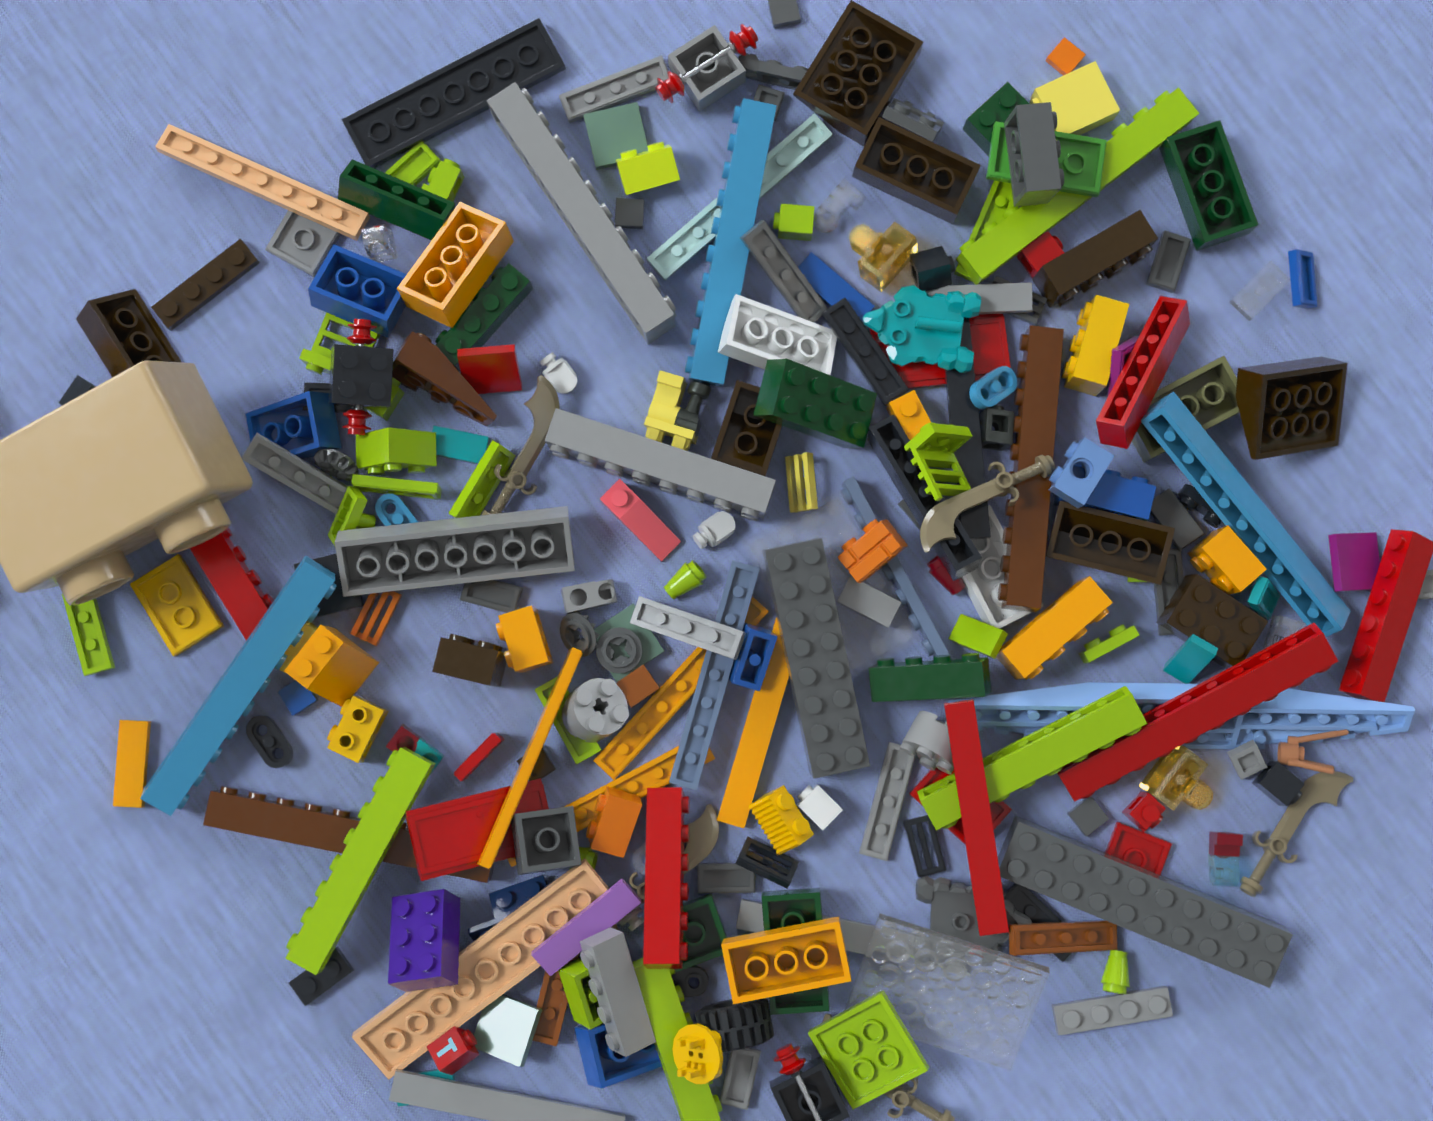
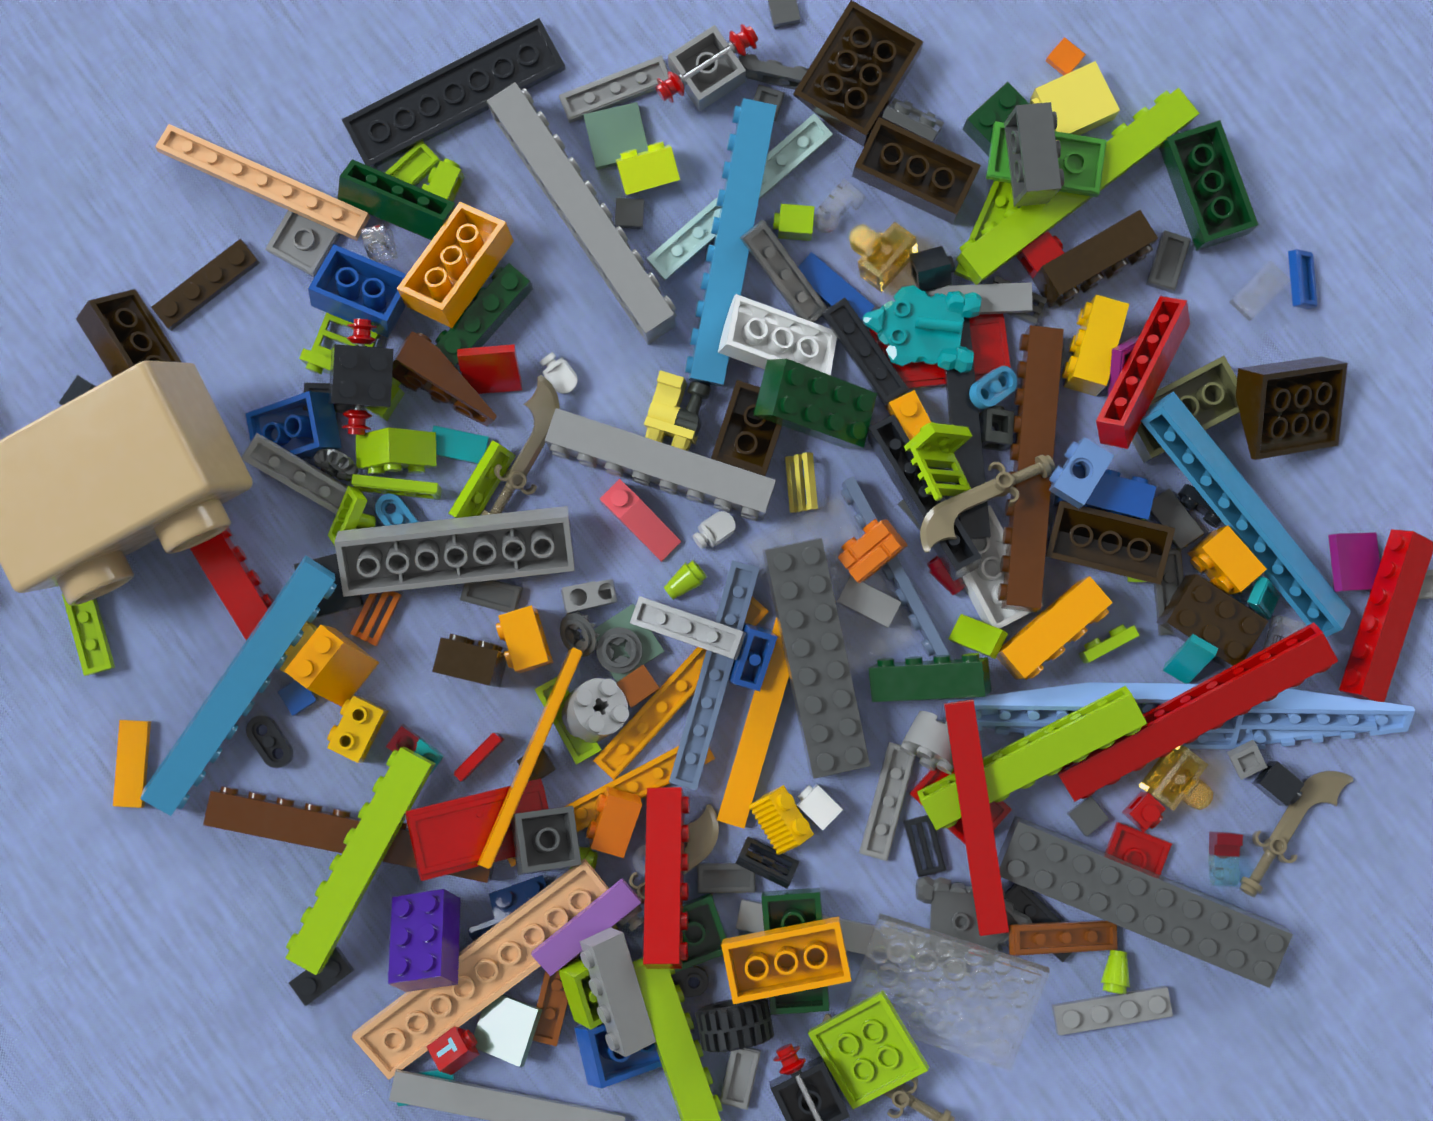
yellow tile [130,554,225,657] -> none
yellow plate [672,1023,723,1084] -> none
nougat plant [1277,729,1349,774] -> none

